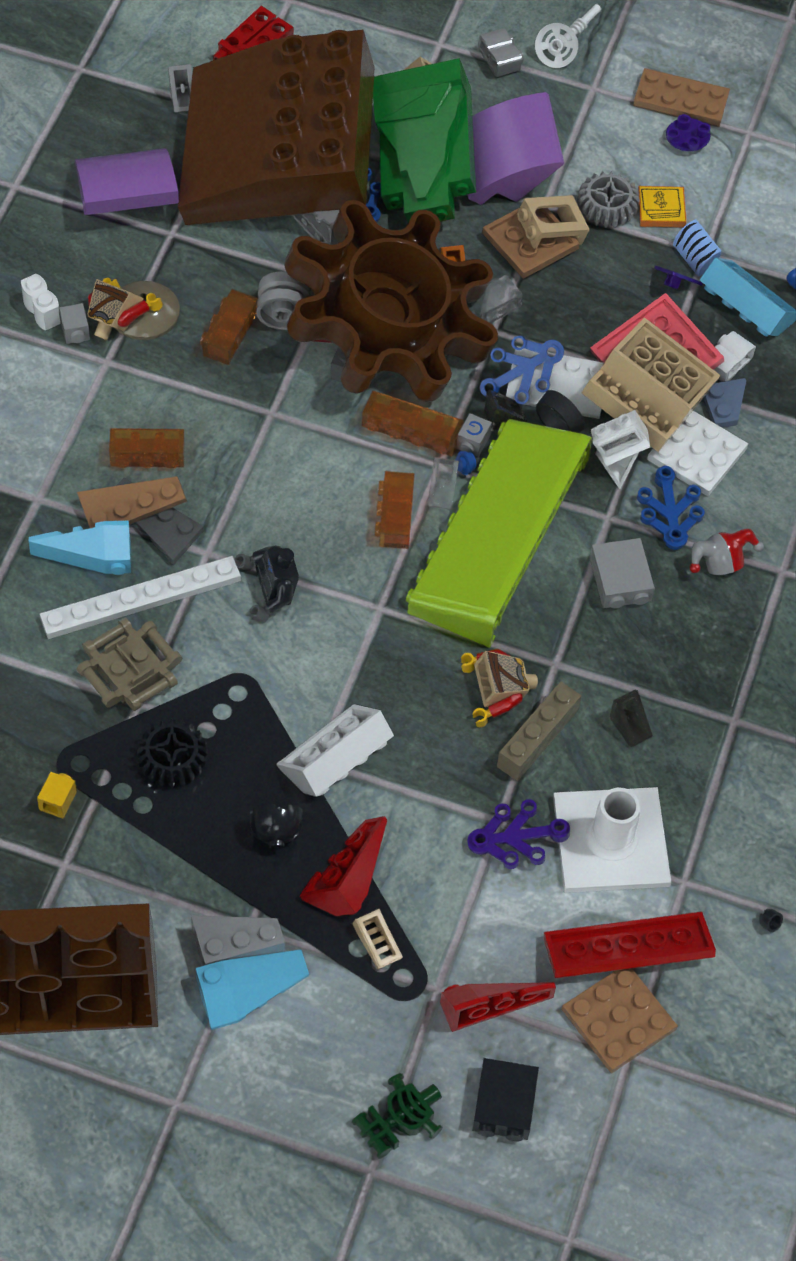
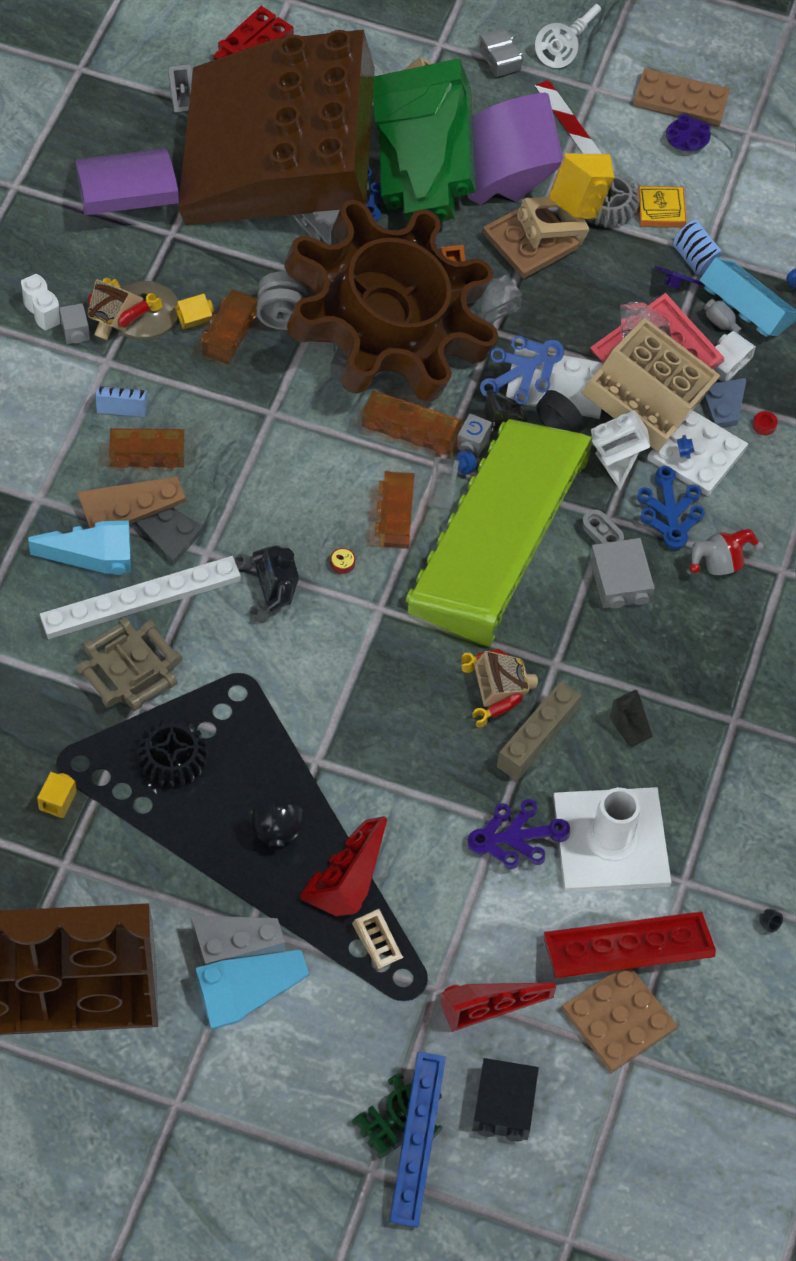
white slope [277,704,394,797] -> none
none -> light blue brick [96,386,148,417]
none -> yellow brick [175,293,214,330]
none -> tile [330,548,355,574]
none -> blue plate [389,1051,446,1228]
none -> sticker [535,80,602,154]
none -> yellow slope [549,153,614,219]
none -> light grey plate [582,510,624,544]
none -> clear slope [620,302,671,339]
none -> blue plate [677,435,695,459]
none -> light grey plant [703,299,742,334]
none -> red tile [752,411,778,436]

